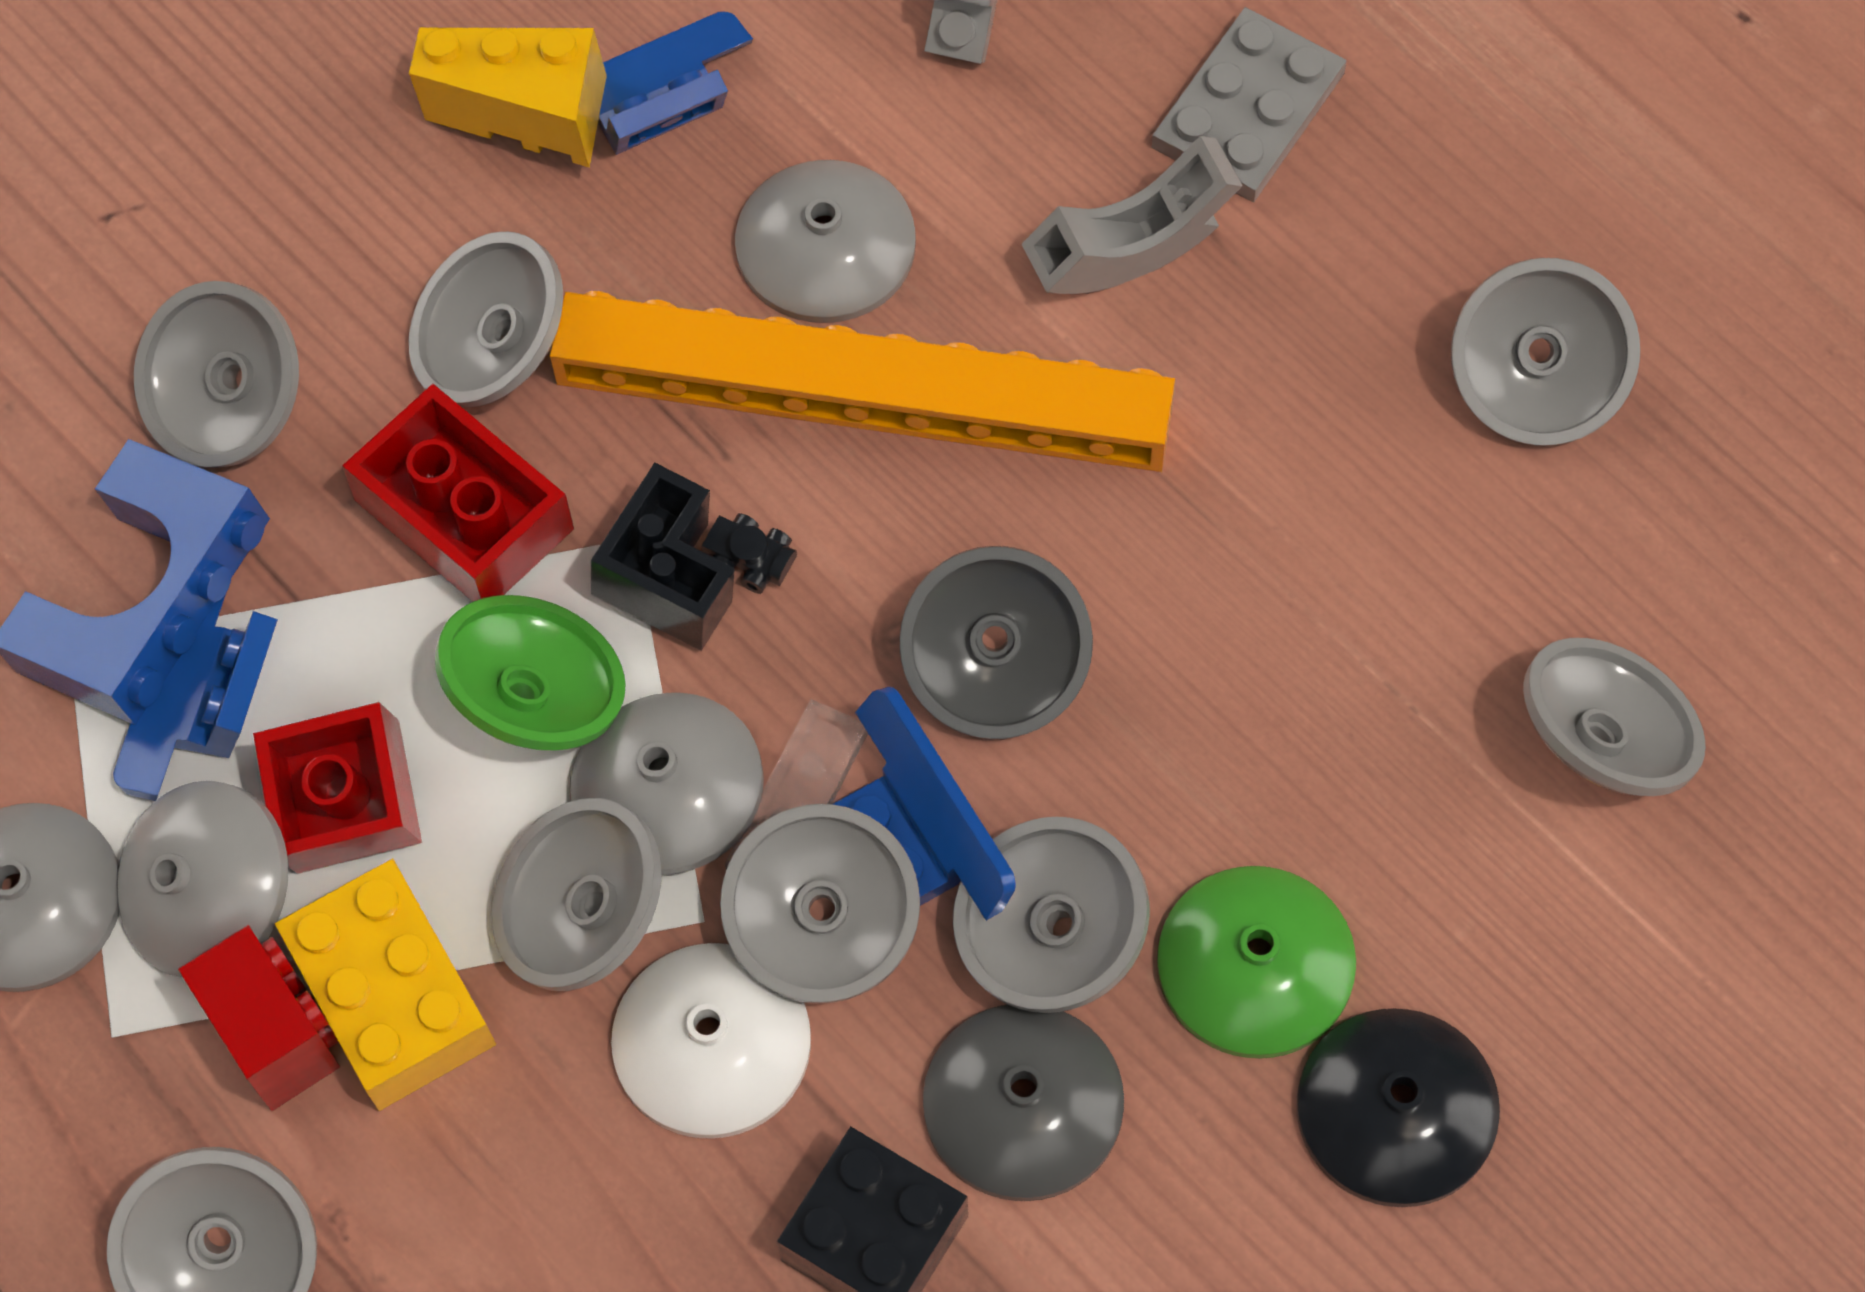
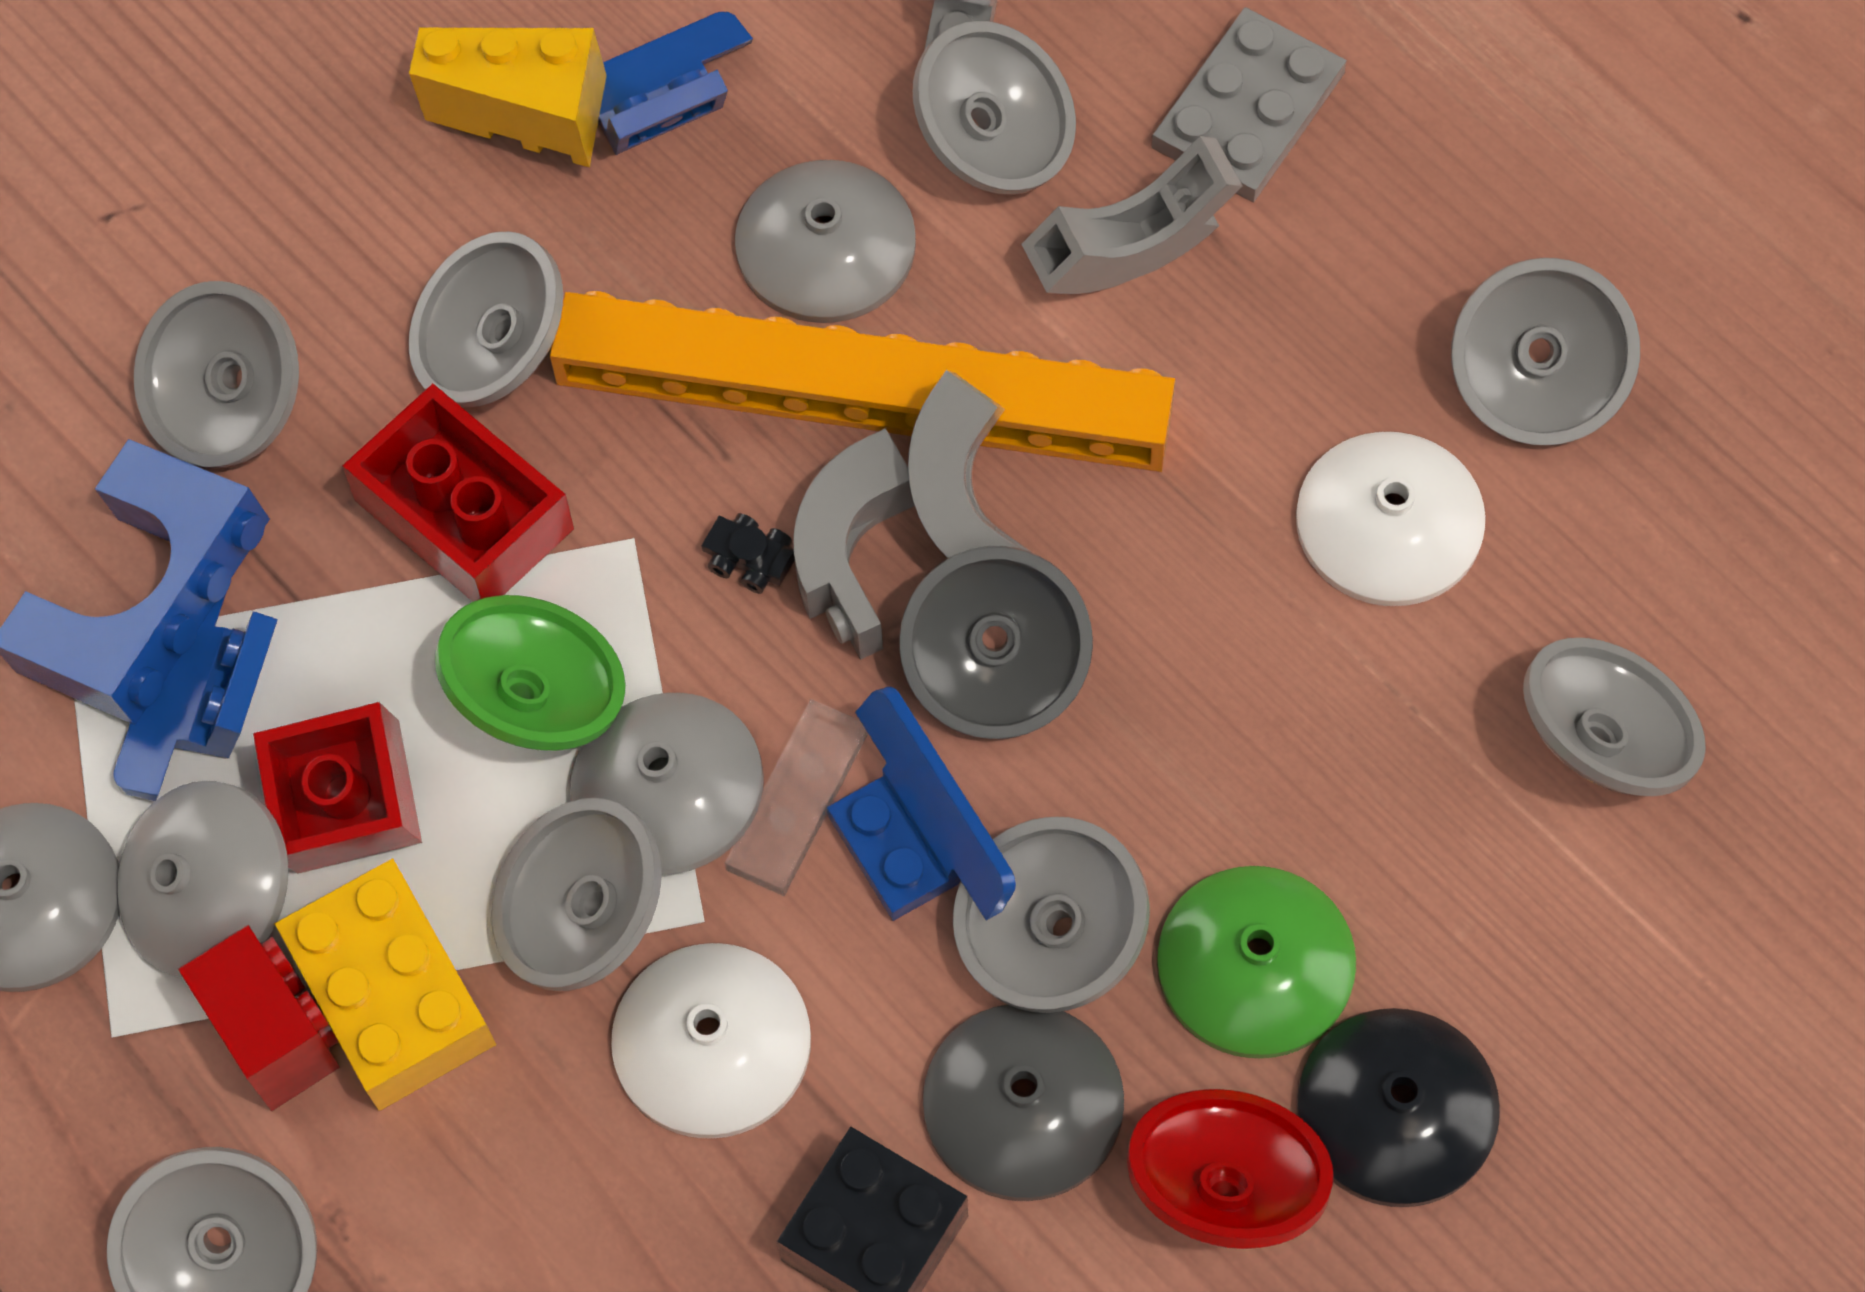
black brick [591,462,735,651] -> none
light grey dish [720,804,920,1004] -> none
none -> light grey arch [794,428,915,660]
none -> light grey arch [908,370,1031,558]
none -> light grey dish [913,21,1076,194]
none -> red dish [1127,1089,1333,1249]
none -> white dish [1296,432,1485,606]

